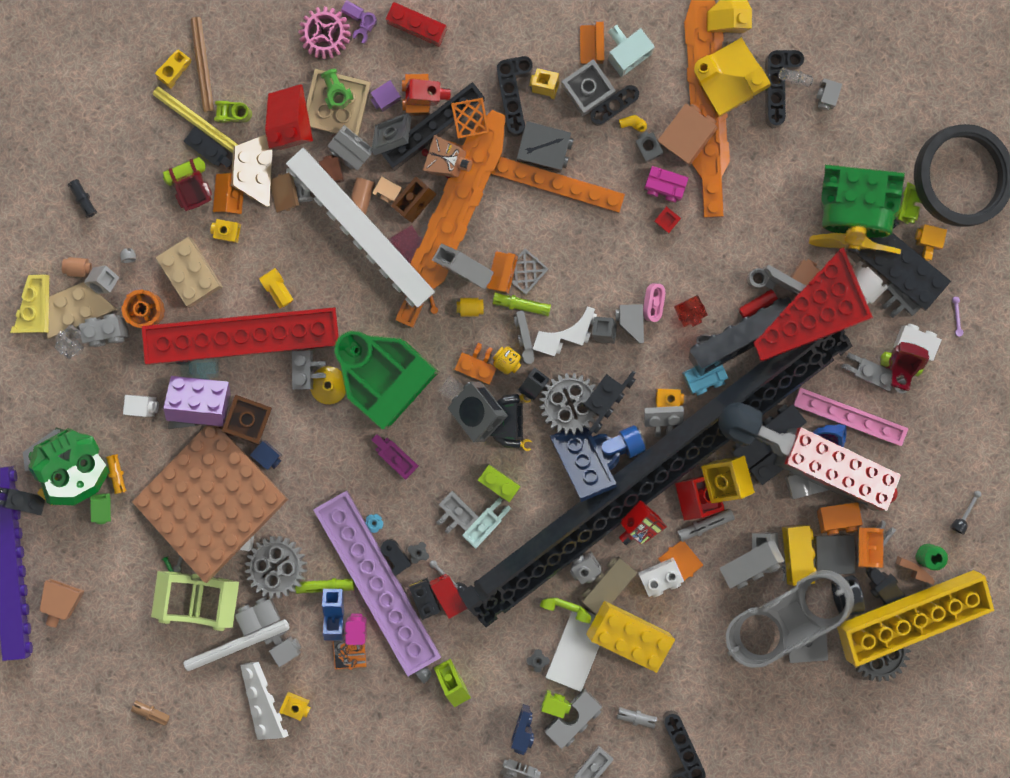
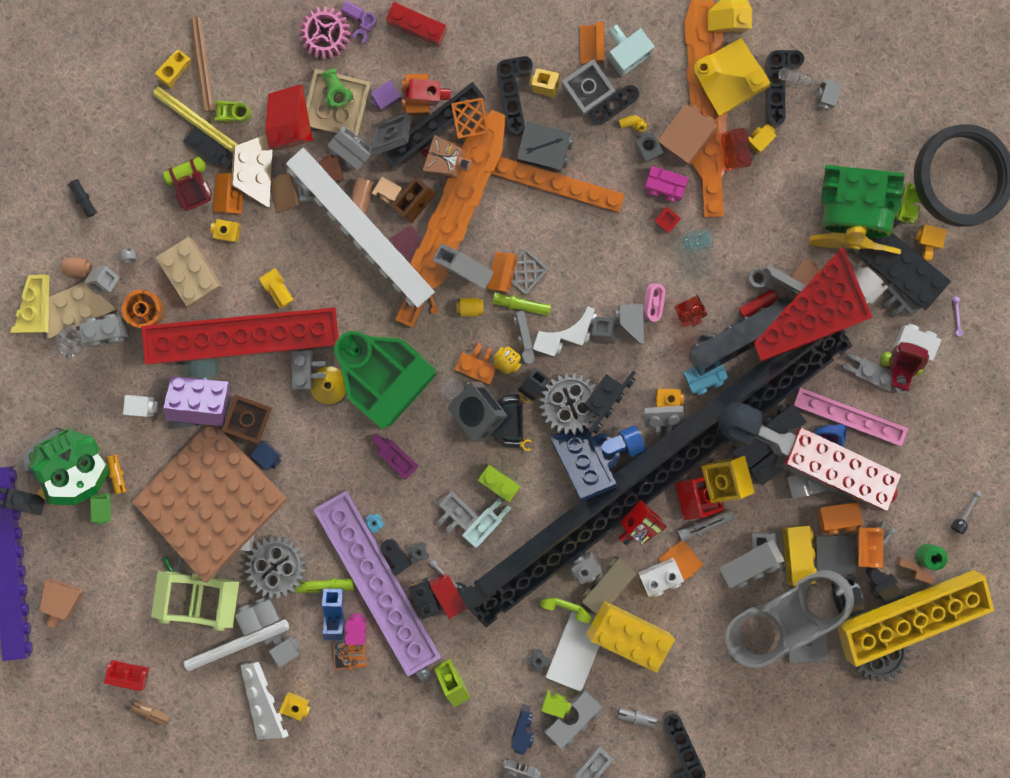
none -> red hinge [104,660,149,691]
none -> clear light blue brick [683,228,713,253]
none -> clear red brick [721,128,752,171]
none -> yellow brick [745,124,777,155]

